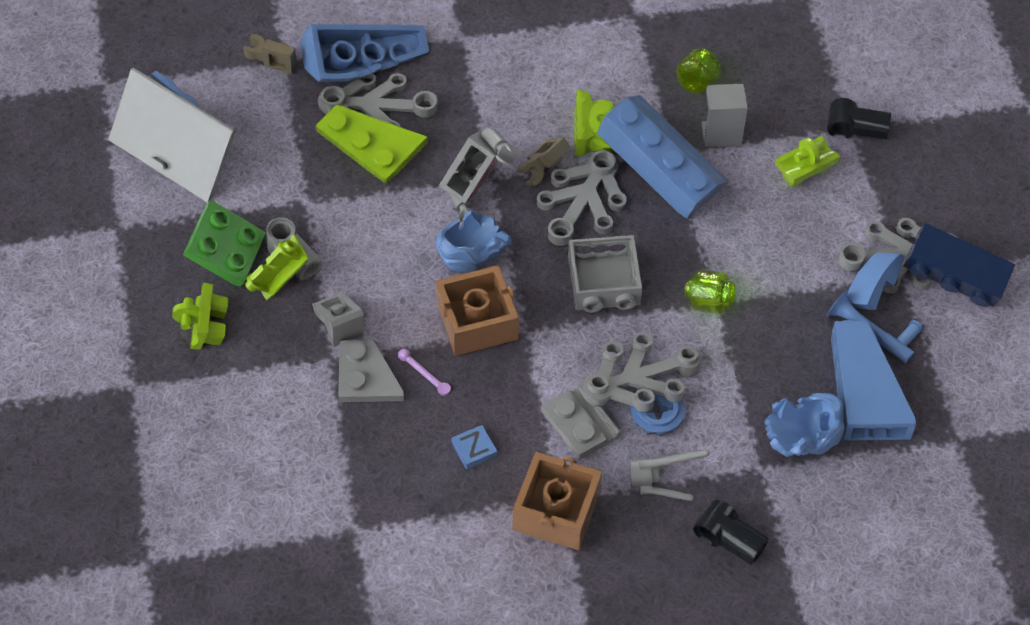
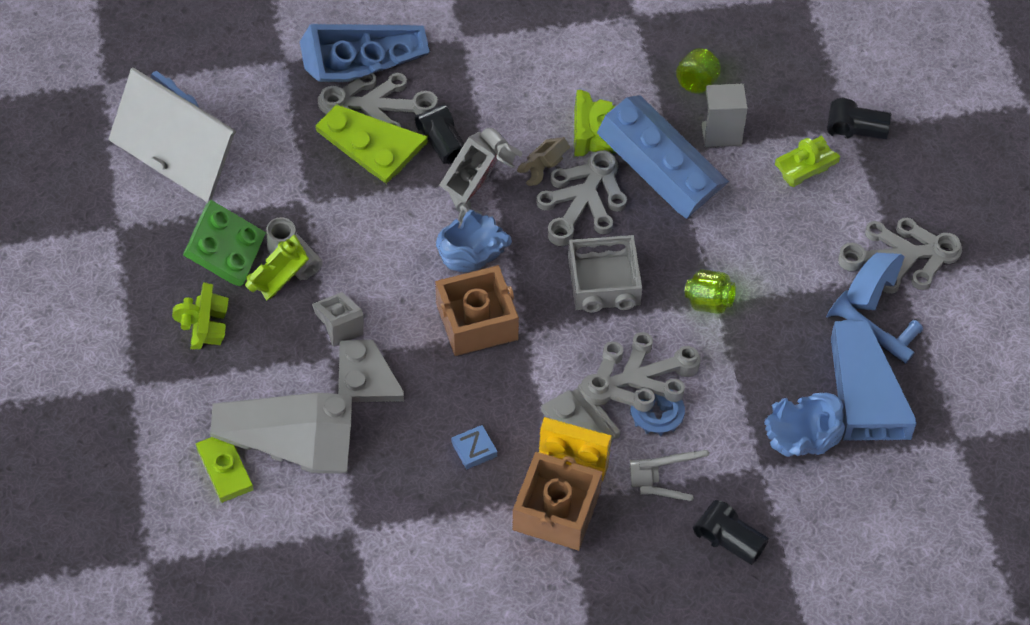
dark tan plate [243,34,297,74] -> none
lavender hinge [398,349,451,396] -> none
dark blue brick [903,223,1016,307] -> none
none -> lime plate [195,437,254,503]
none -> light grey wedge [210,393,352,473]
none -> black piece [414,104,465,164]
none -> yellow plate [539,417,612,481]

